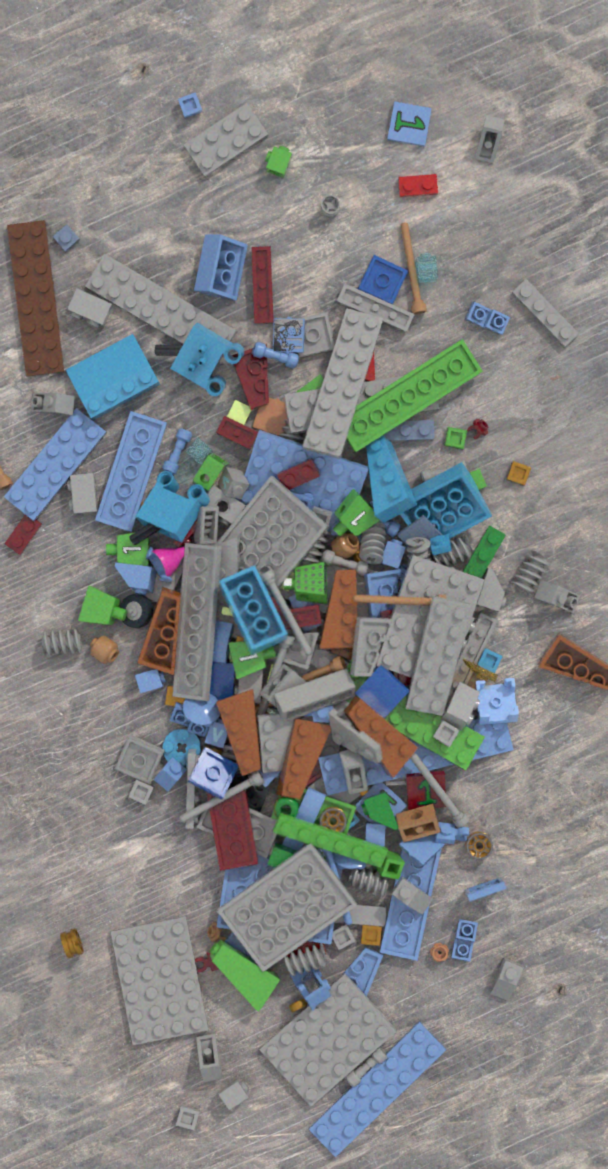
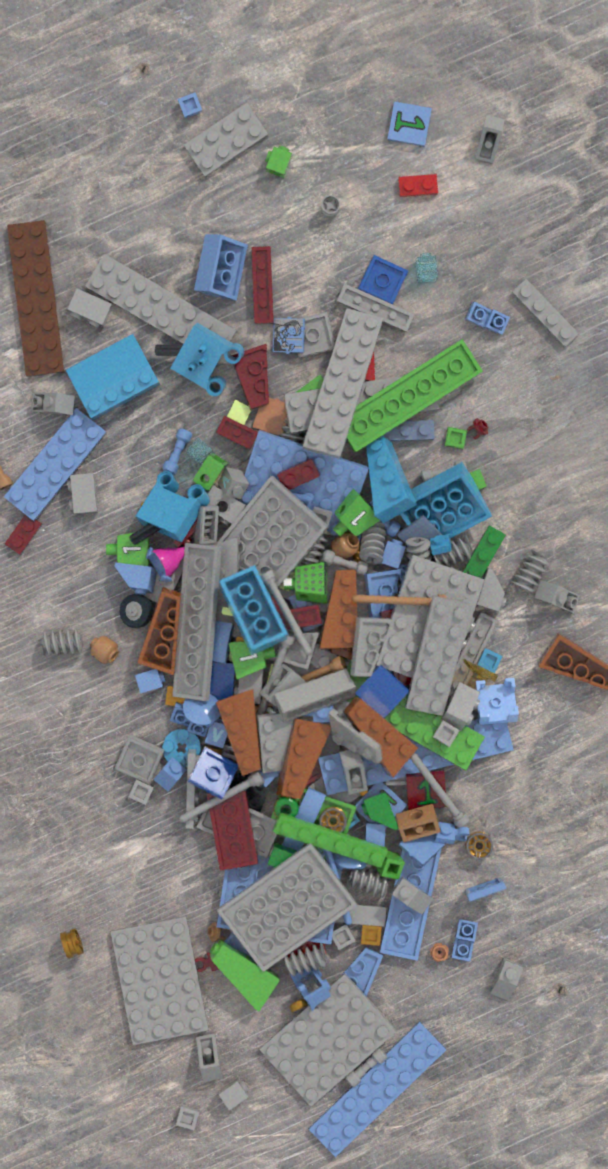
sand blue plate [53,225,80,252] -> none
bright green torso [78,586,127,625] -> none
medium blue plate [95,411,167,532] -> none
medium blue piece [252,342,299,369] -> none
medium nougat piece [401,222,427,314] -> none
pearl gold tile [506,461,531,486] -> none

